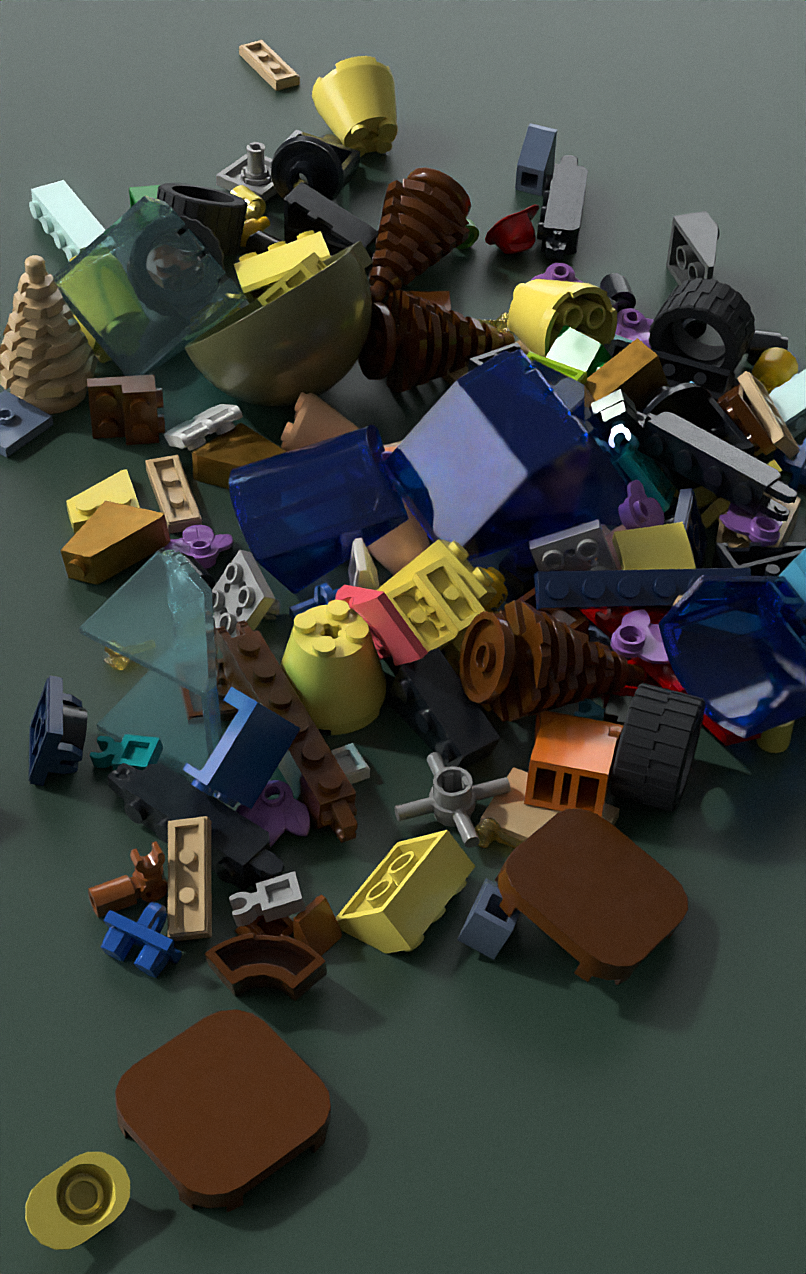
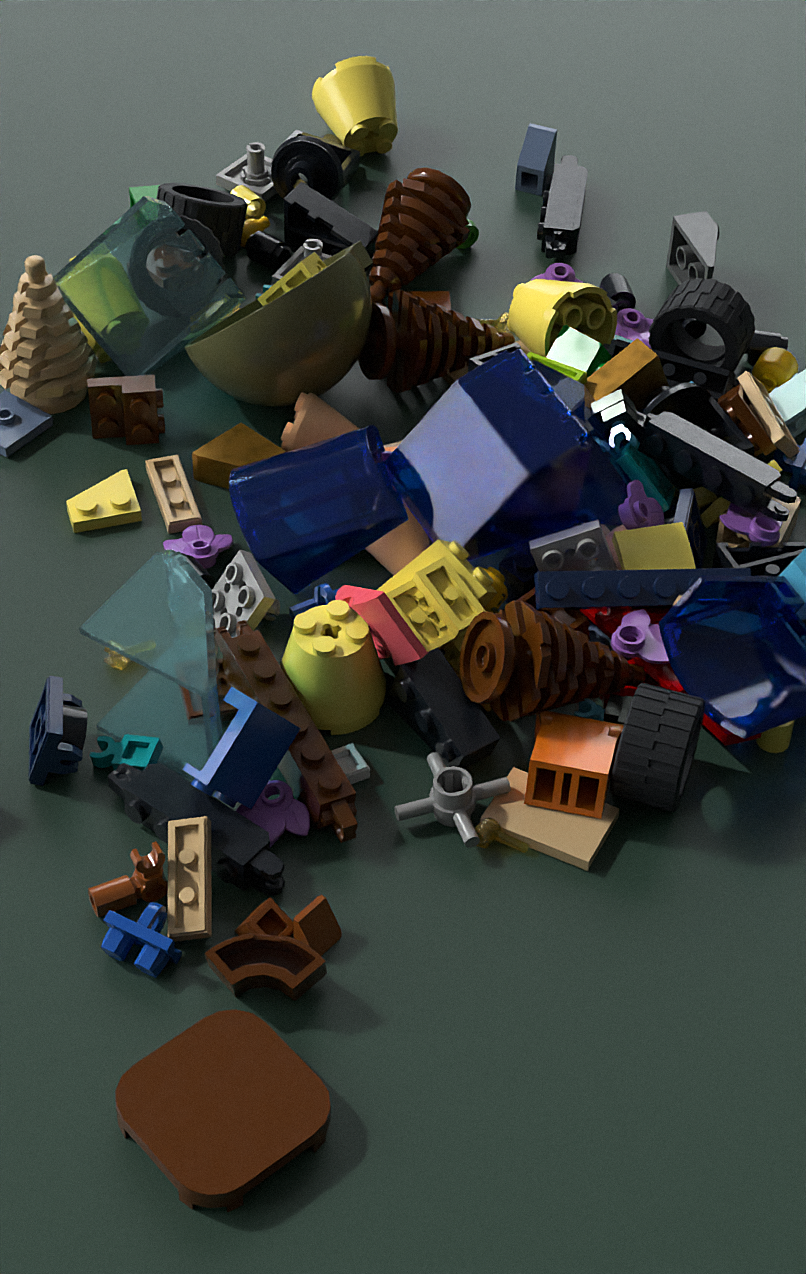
light yellow piece [25,1152,130,1250] -> none
light aqua brick [29,180,114,262] -> none
pearl gold slope [60,500,171,585] -> none
white plate [164,404,243,451] -> none
light grey plate [229,871,306,926] -> none
light yellow slope [234,230,331,303] -> none
tan tile [239,40,300,91] -> none
light yellow slope [336,830,476,954] -> none
white slope [348,538,380,590] -> none
sand blue slope [457,878,521,959] -> none
red piece [485,204,539,255] -> none
reddish brown tile [495,809,688,986] -> none

